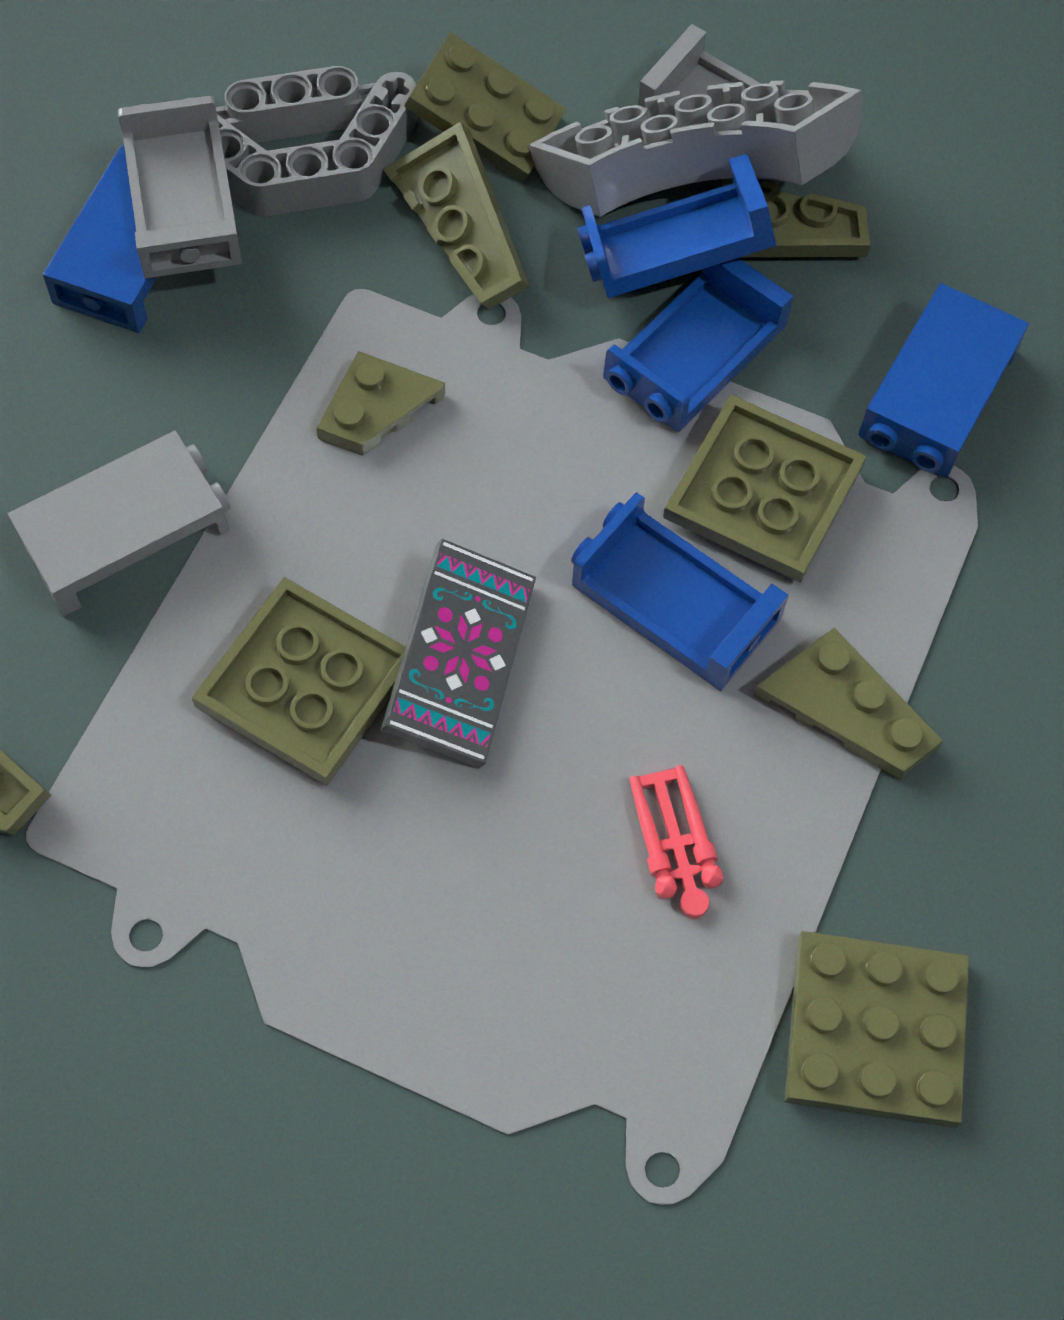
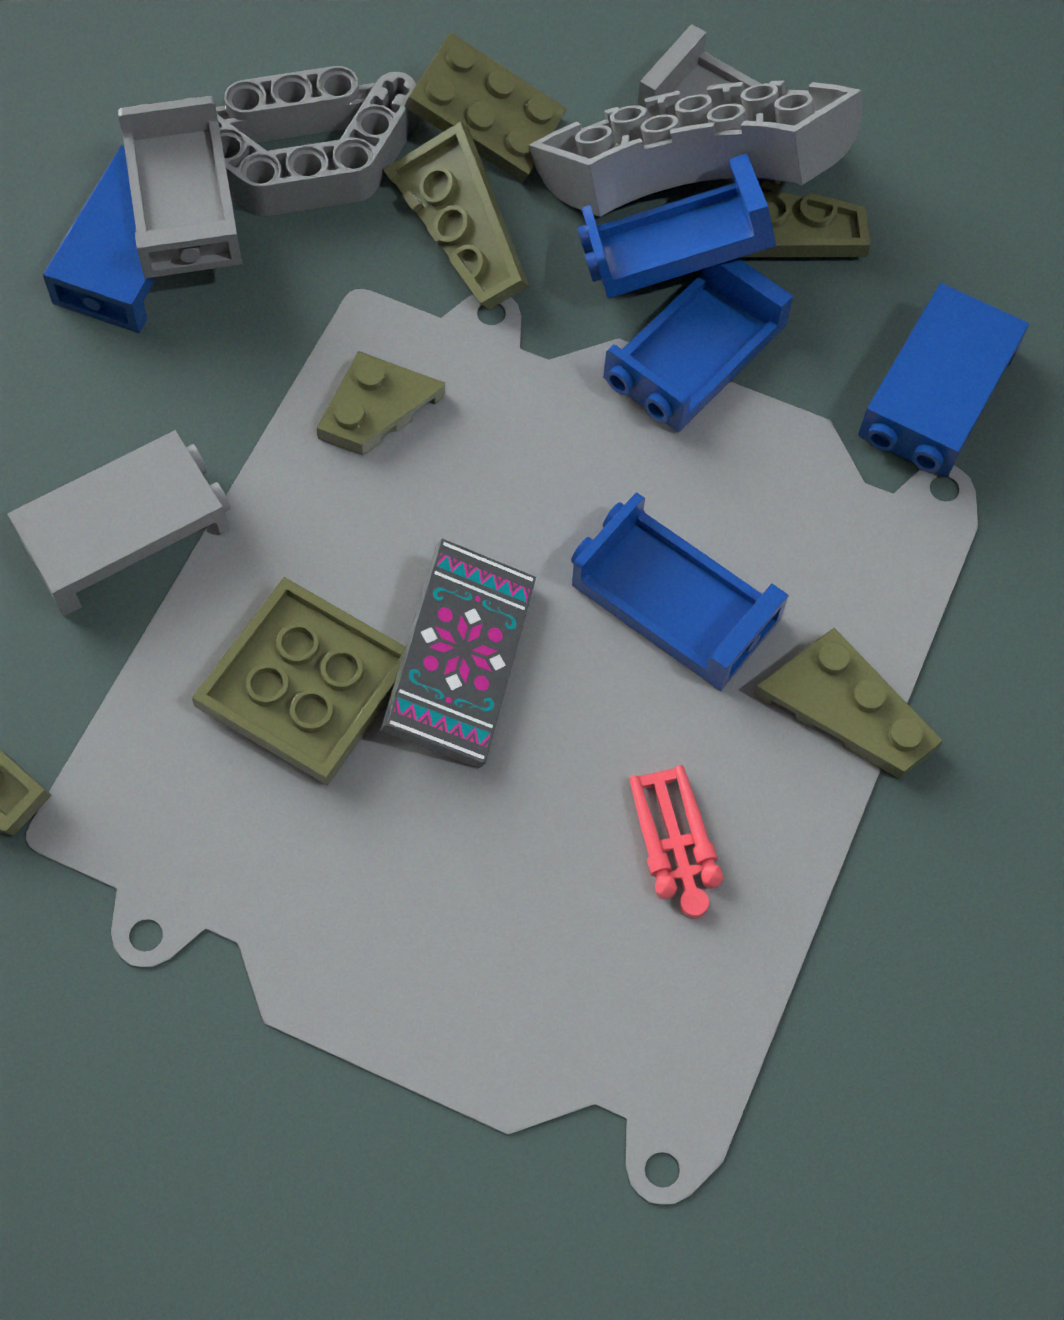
olive plate [663,394,867,583] -> none
olive plate [784,931,969,1128] -> none

